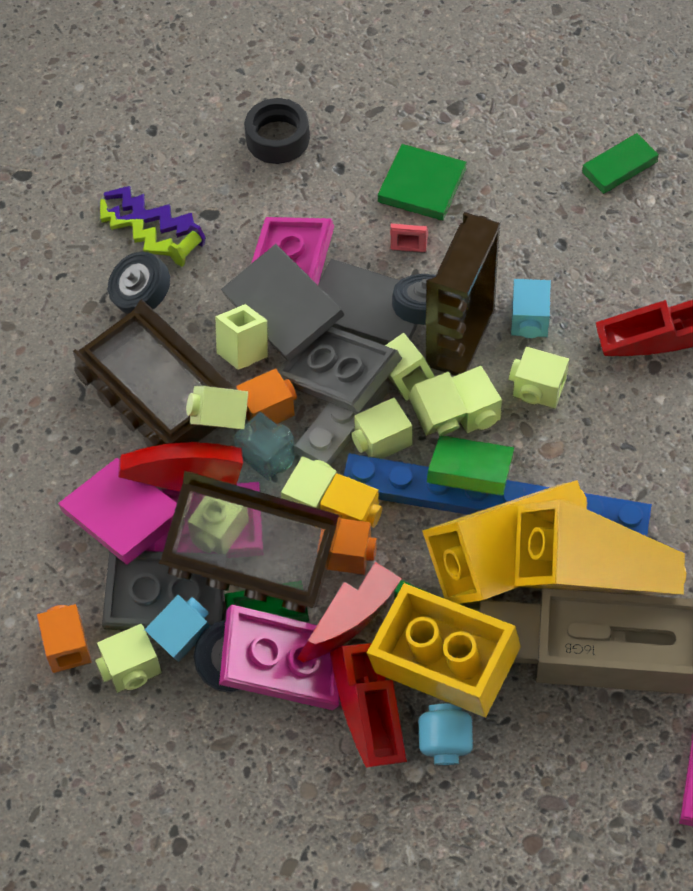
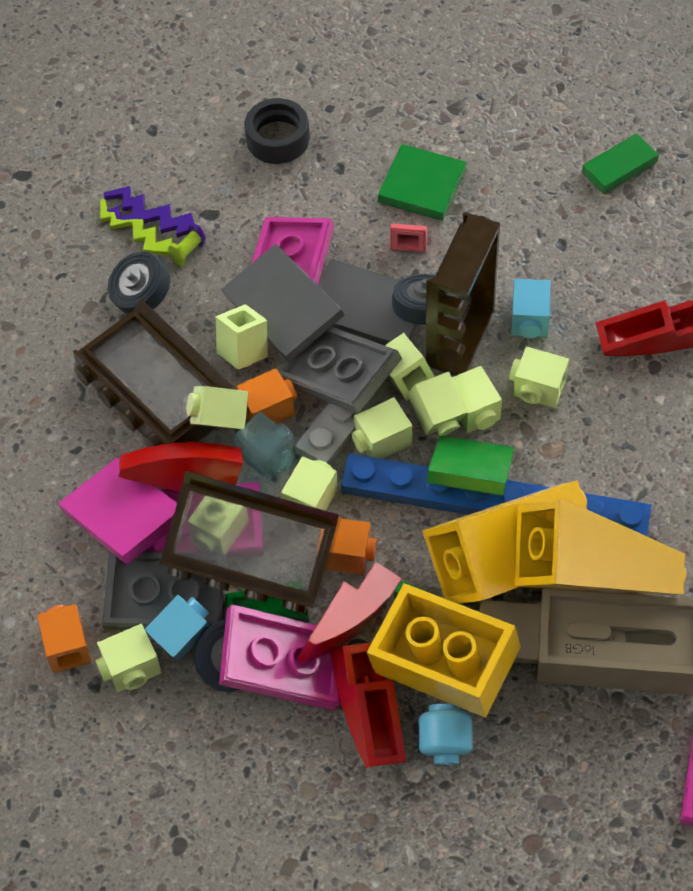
yellow brick [320,473,383,528] -> none

